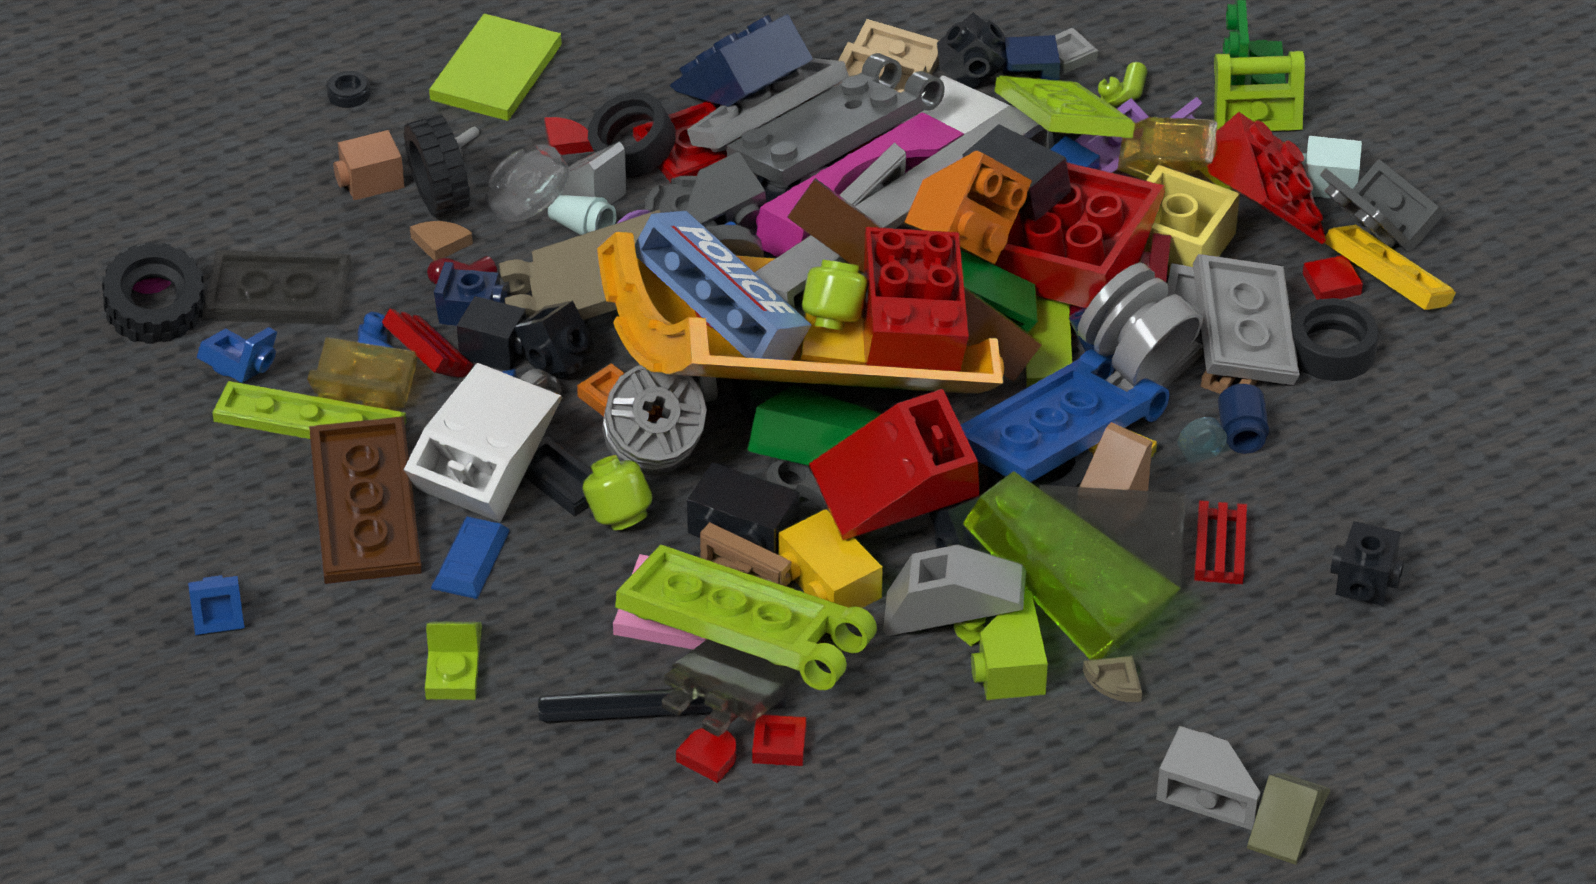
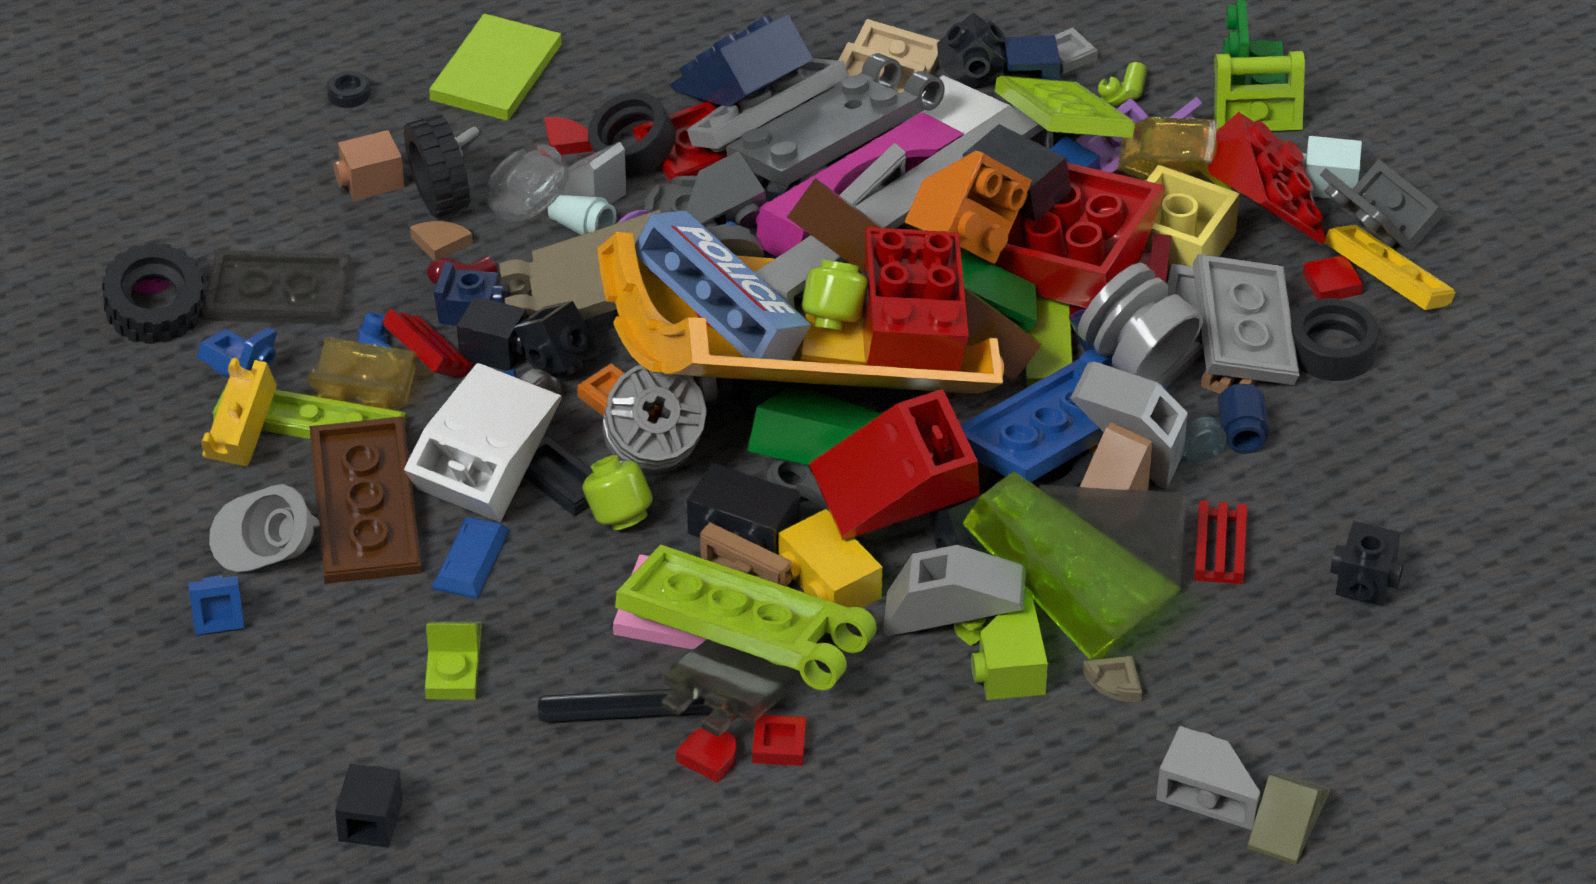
none -> yellow hinge [201,358,277,466]
none -> light grey piece [209,484,320,572]
none -> black brick [335,764,403,848]
none -> light grey slope [1070,361,1188,489]

